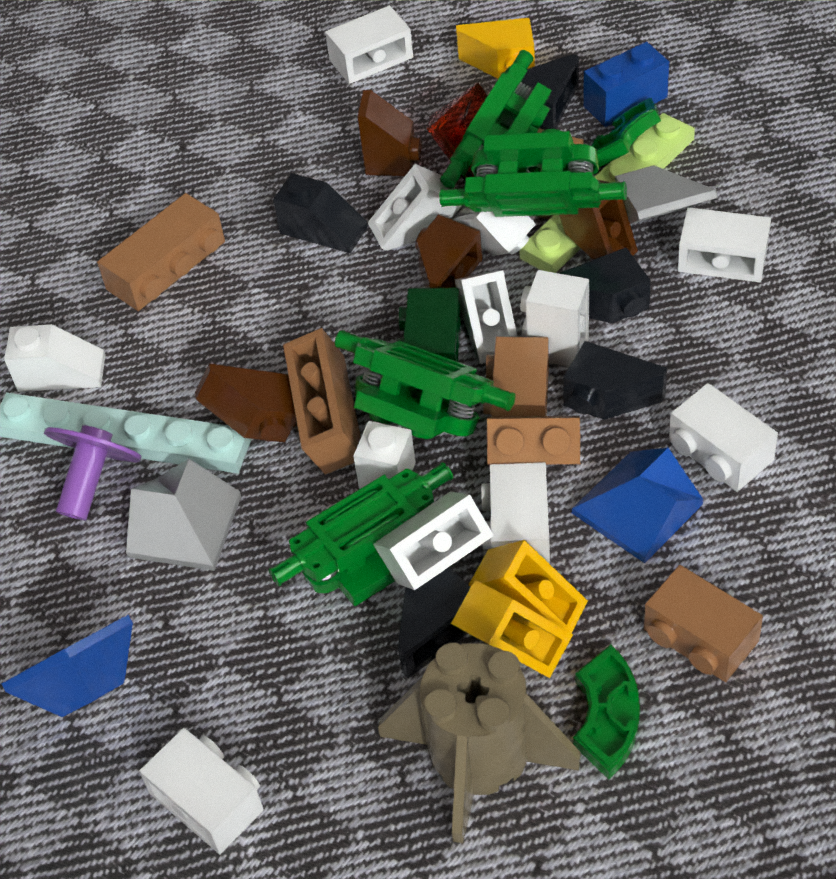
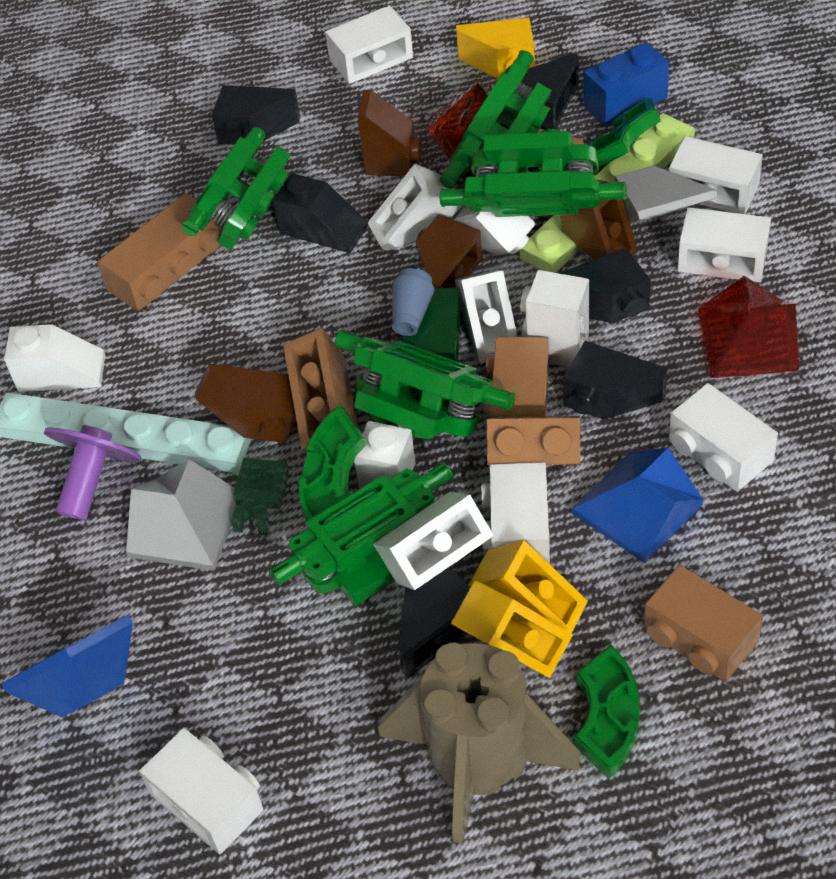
none -> green piece [181,127,291,251]
none -> black slope [212,85,300,145]
none -> clear green plate [231,458,289,535]
none -> green tile [298,404,368,521]
none -> sand blue cone [392,268,435,336]
none -> white brick [669,136,763,214]
none -> clear red slope [698,275,799,378]

